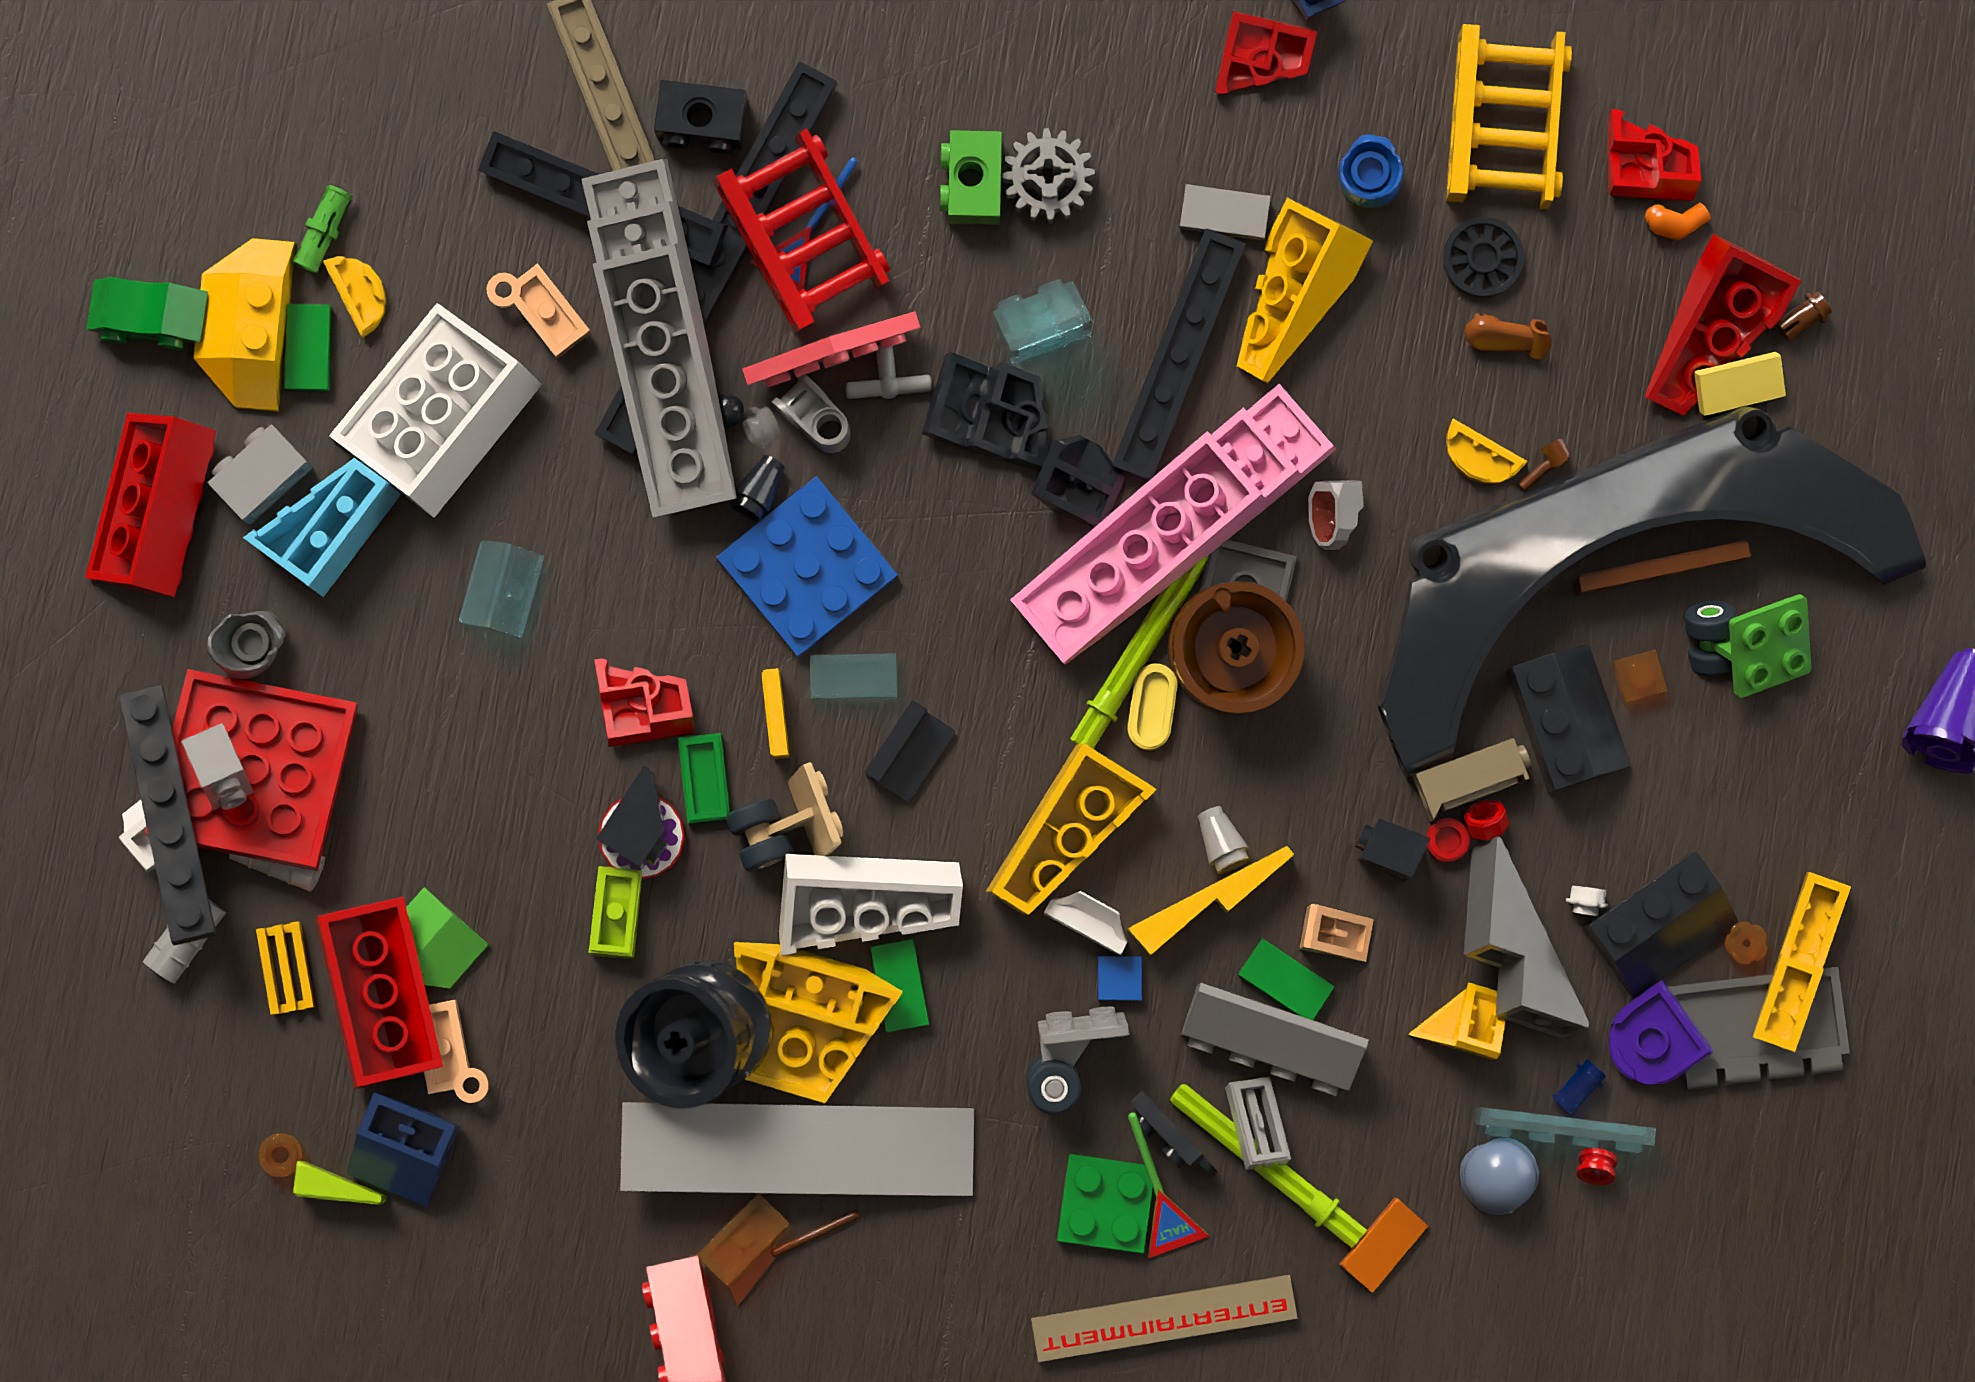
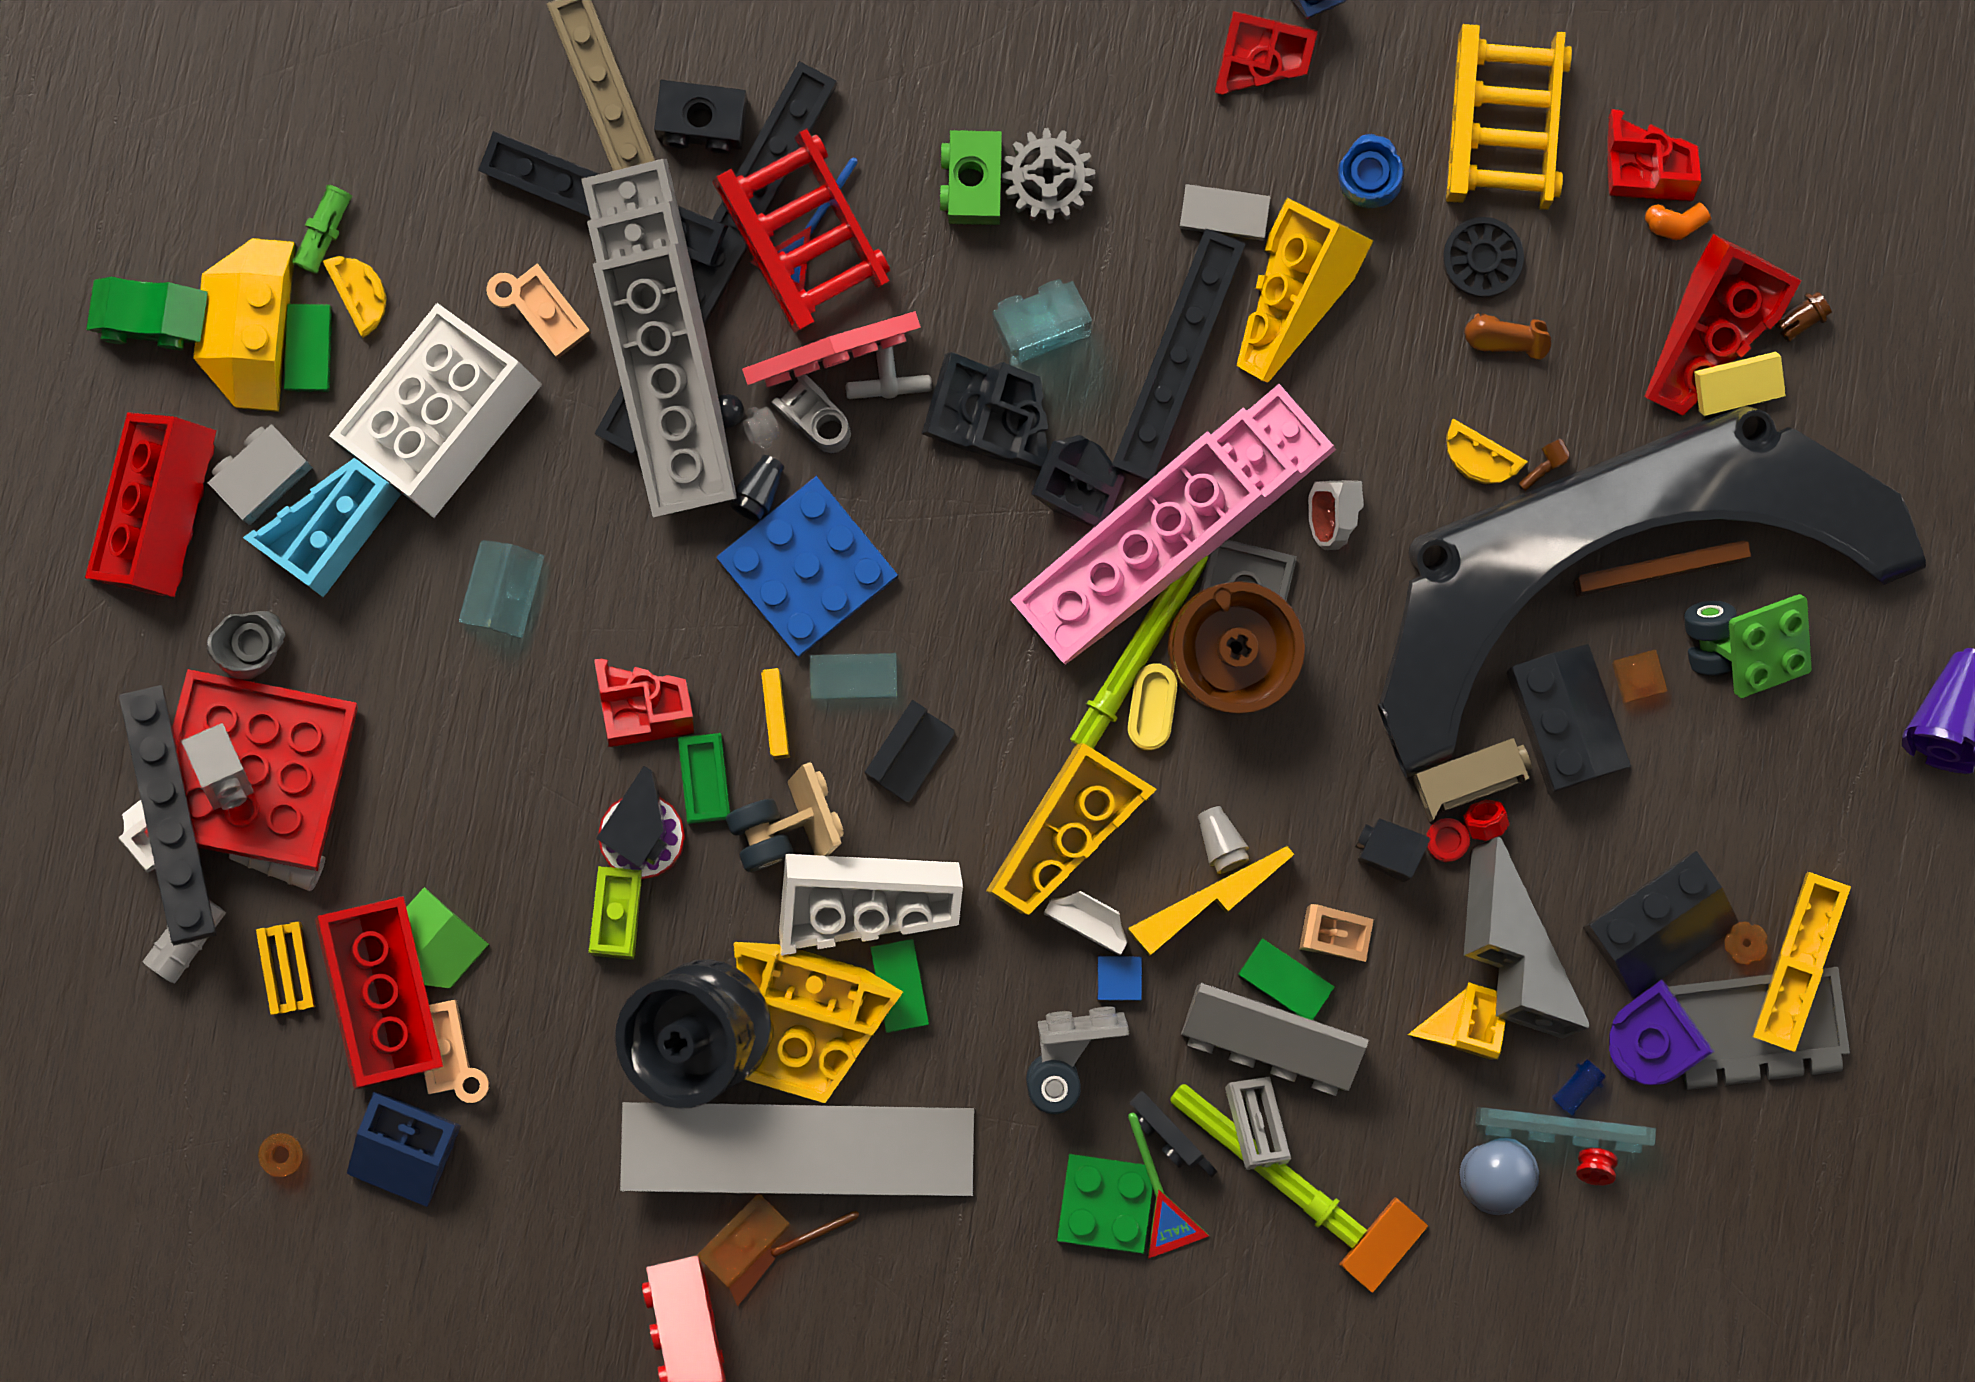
lime slope [293,1161,387,1205] -> none
dark tan tile [1031,1275,1298,1362] -> none
white plate [1566,885,1609,916] -> none

